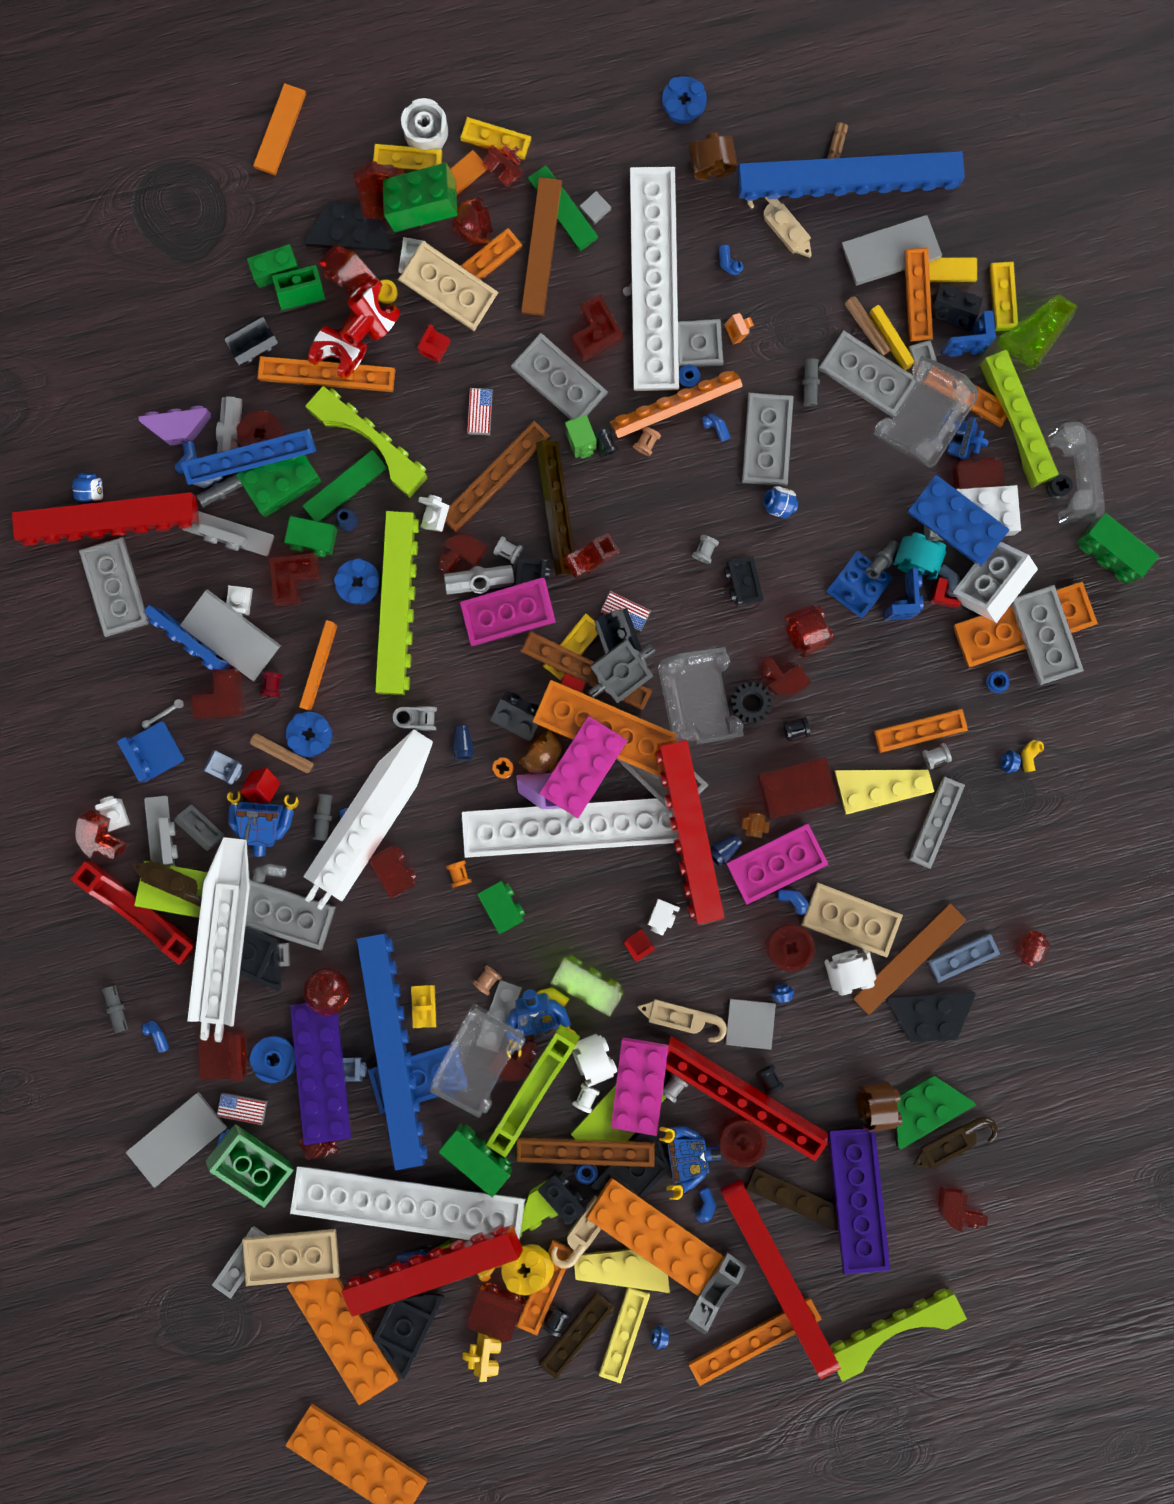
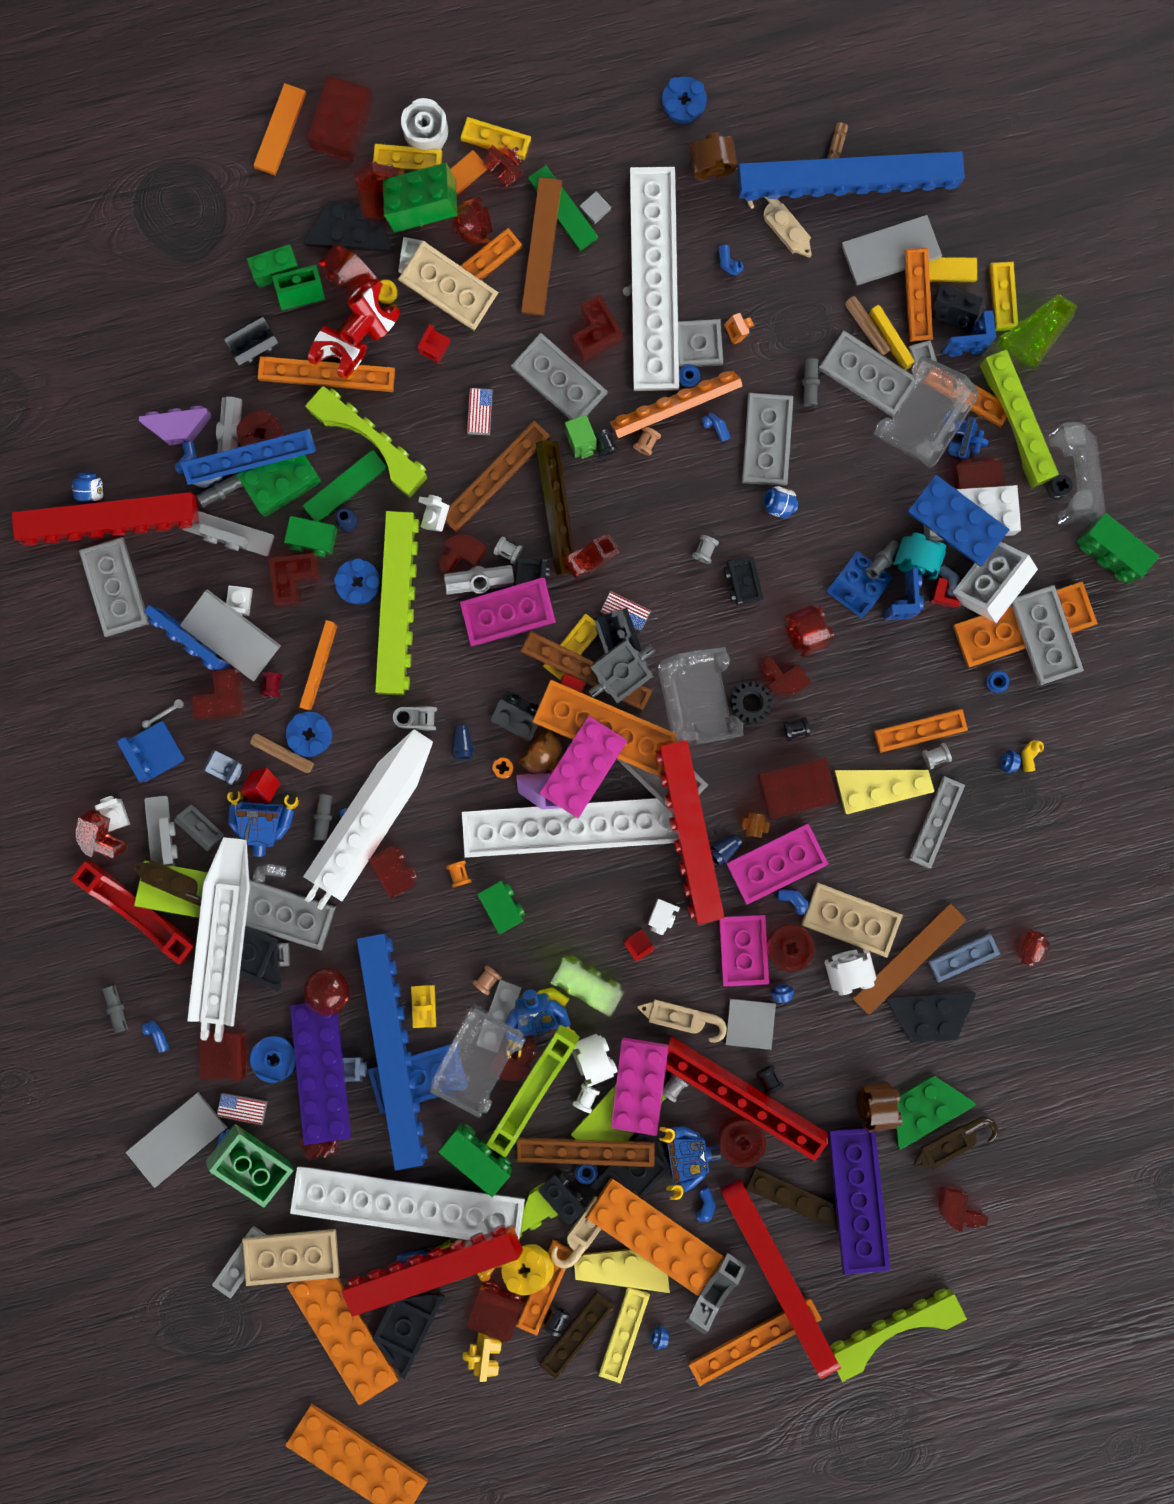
none -> clear red brick [307,75,374,162]
none -> dark pink plate [719,915,769,986]

